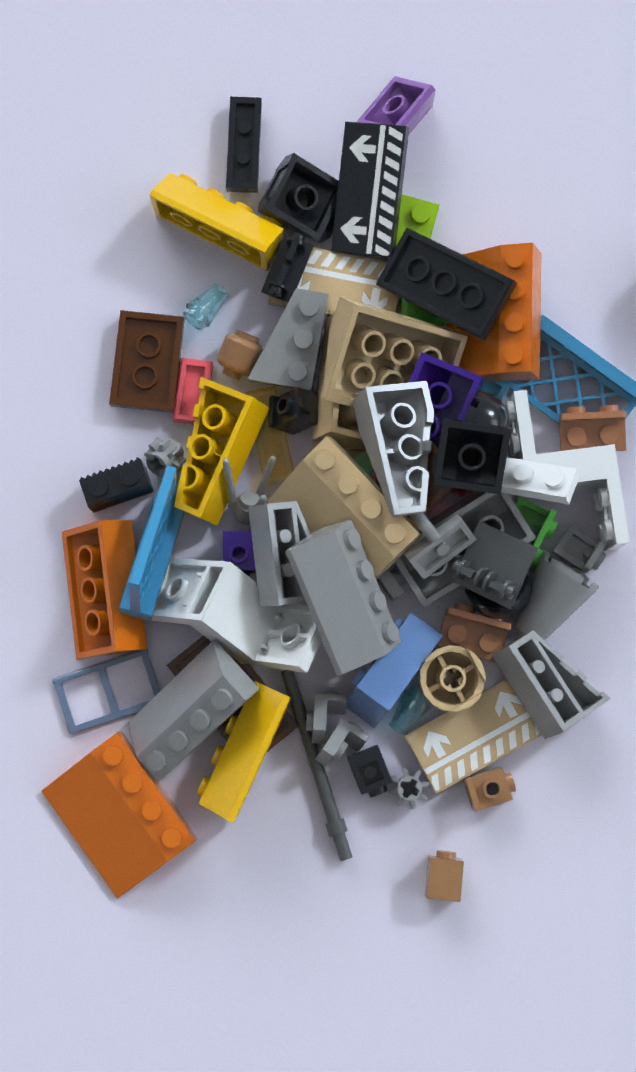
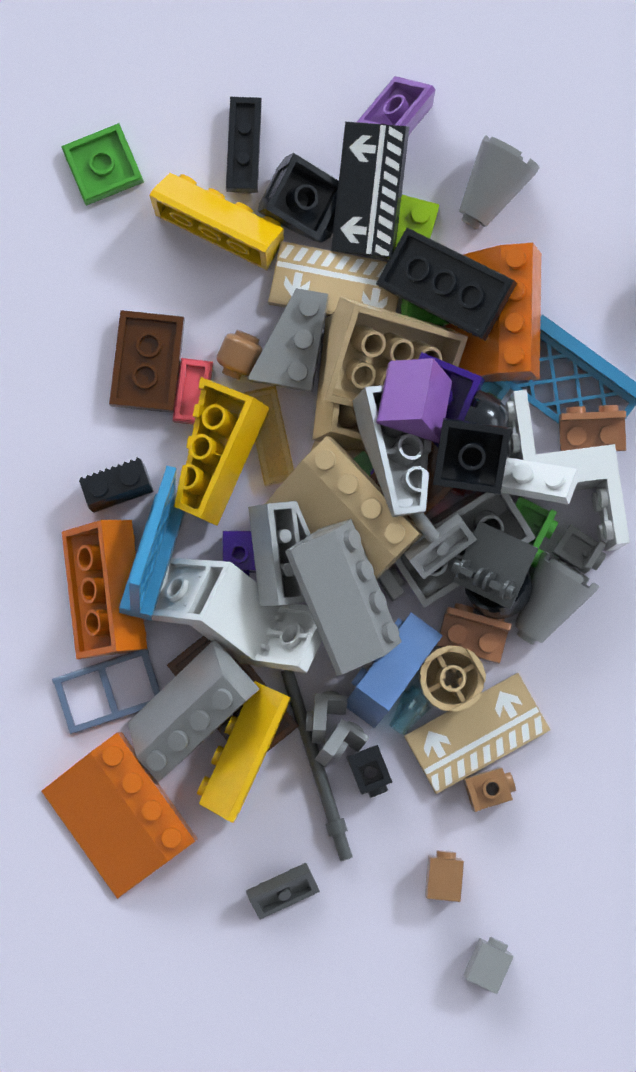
light grey gear [144,437,186,477] -> none
clear light blue cone [183,283,229,330] -> none
light grey plant [223,456,276,525] -> none
black hinge [261,233,314,303] -> none
black brick [268,387,318,435] -> none
light grey gear [388,767,430,809] -> none
light grey wedge [492,630,611,739] -> none
none -> bright green tile [61,123,144,206]
none -> dark grey plate [246,863,320,920]
none -> medium lavender slope [376,358,452,443]
none -> light grey cone [459,135,540,229]
none -> light grey brick [464,937,514,994]

